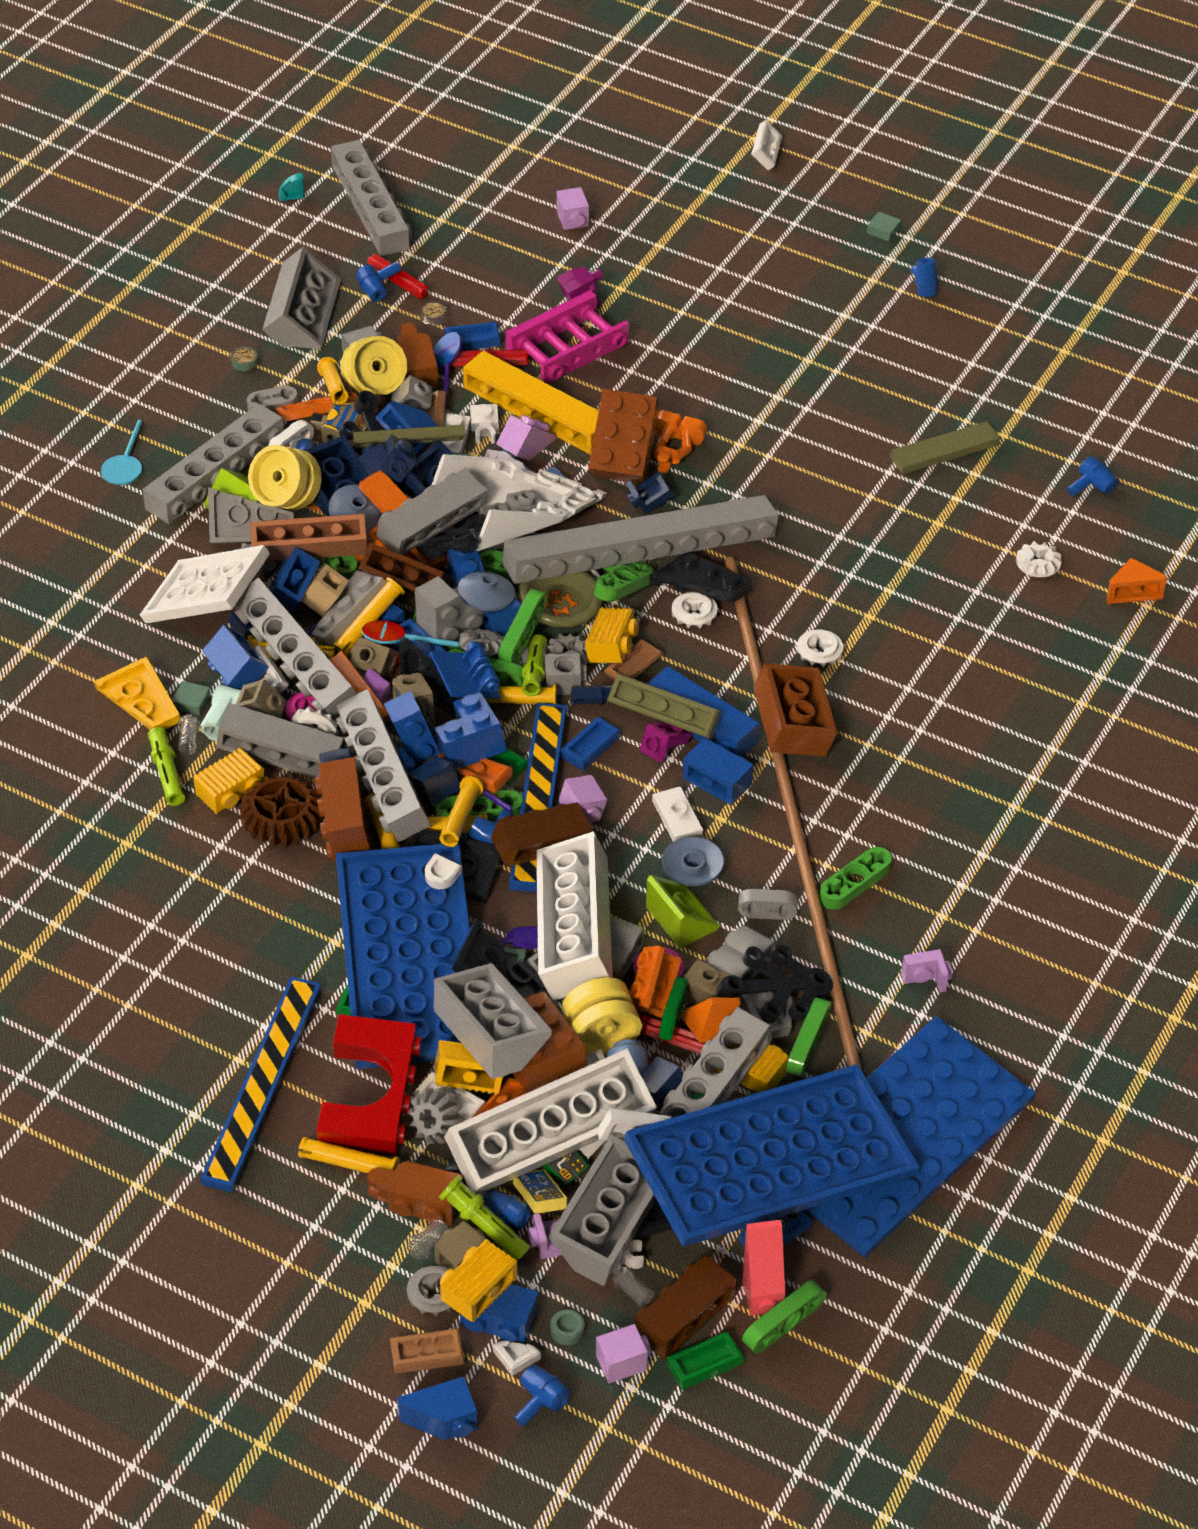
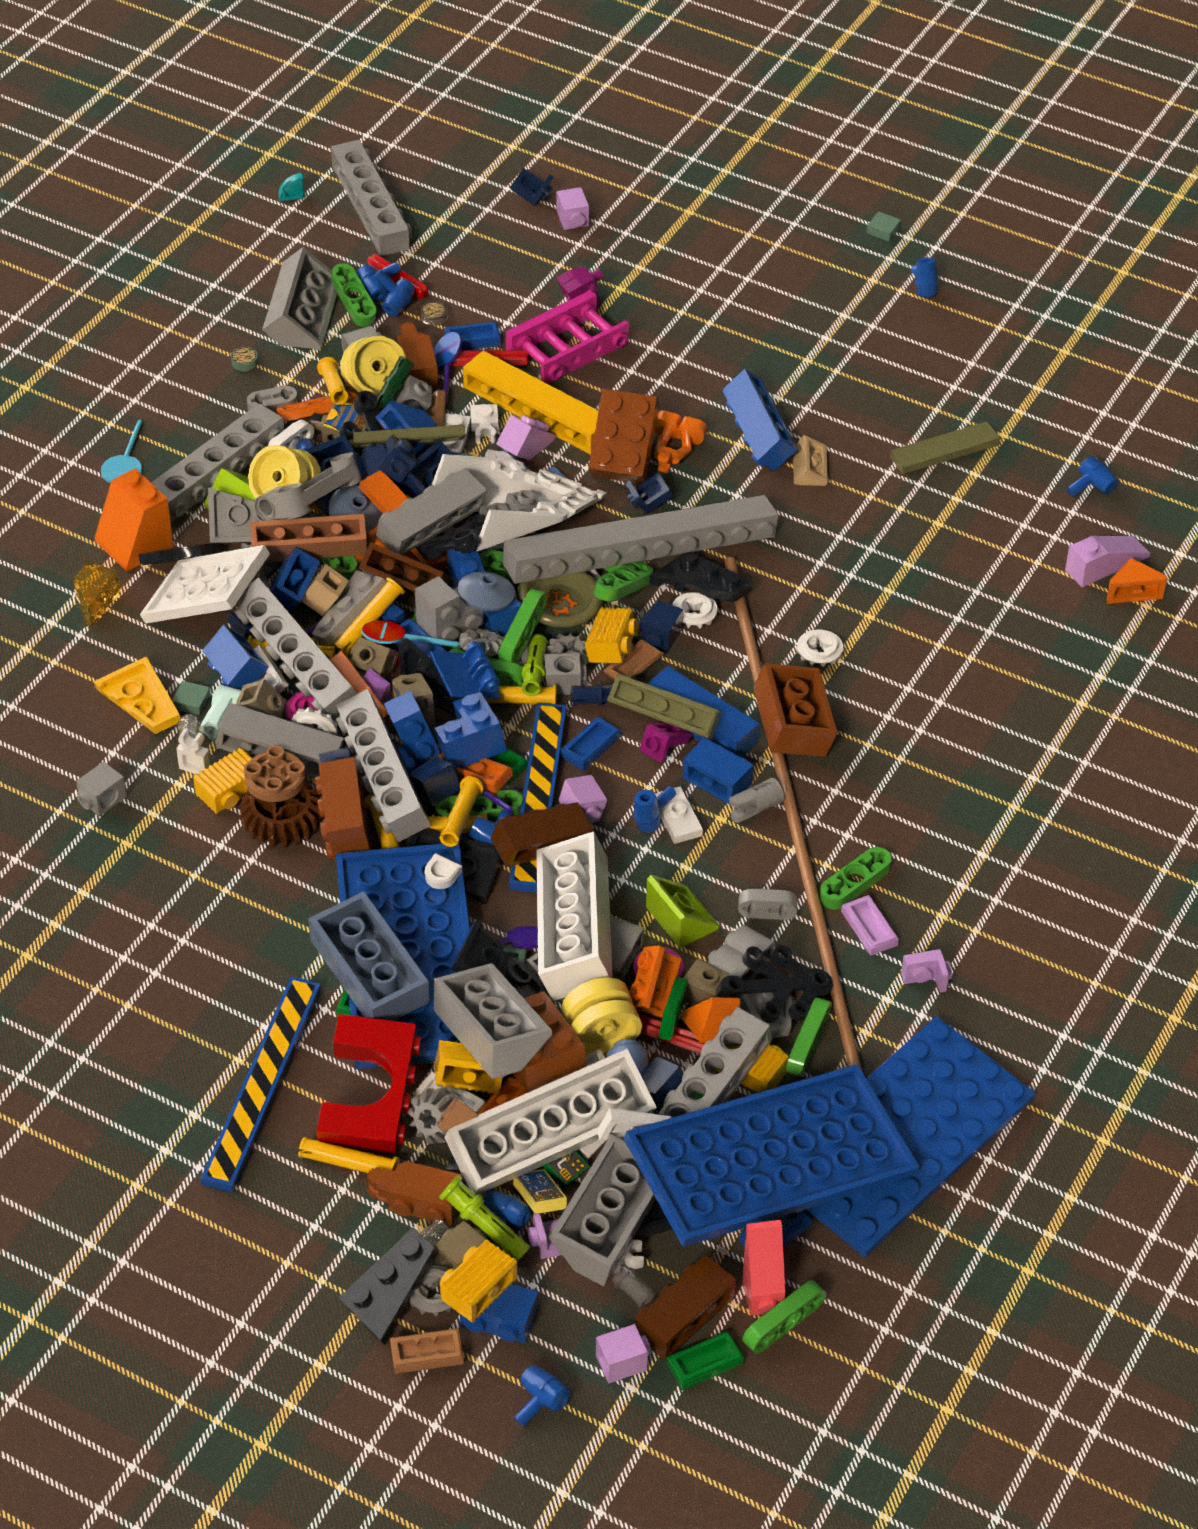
lime pin [148,727,185,806] -> none
blue slope [397,1377,478,1440] -> none
white tile [493,1340,541,1376] -> none
sand green tile [550,1309,585,1345] -> none
sand blue dish [662,837,724,886] -> none
white plate [752,120,782,170] -> none
white gear [1016,541,1061,577] -> none
none -> clear yellow slope [73,561,121,628]
none -> light grey brick [76,761,127,816]
none -> orange slope [95,468,173,572]
none -> black tile [139,543,220,565]
none -> white plate [177,728,211,774]
none -> medium nougat tile [244,745,306,802]
none -> light grey piece [254,452,362,520]
none -> sand blue brick [308,891,429,1021]
none -> bright green beam [331,264,376,327]
none -> black wing [338,1228,438,1346]
none -> blue piece [374,269,415,317]
none -> dark green pin [377,356,415,410]
none -> medium nougat slope [437,1097,479,1131]
none -> dark blue bracket [510,168,554,205]
none -> blue piece [633,786,677,833]
none -> dark blue brick [640,600,683,651]
none -> brick [722,369,798,471]
none -> light grey hinge [729,778,784,823]
none -> tan slope [793,435,828,486]
none -> lavender tile [841,895,899,956]
none -> lavender slope [1065,536,1150,587]

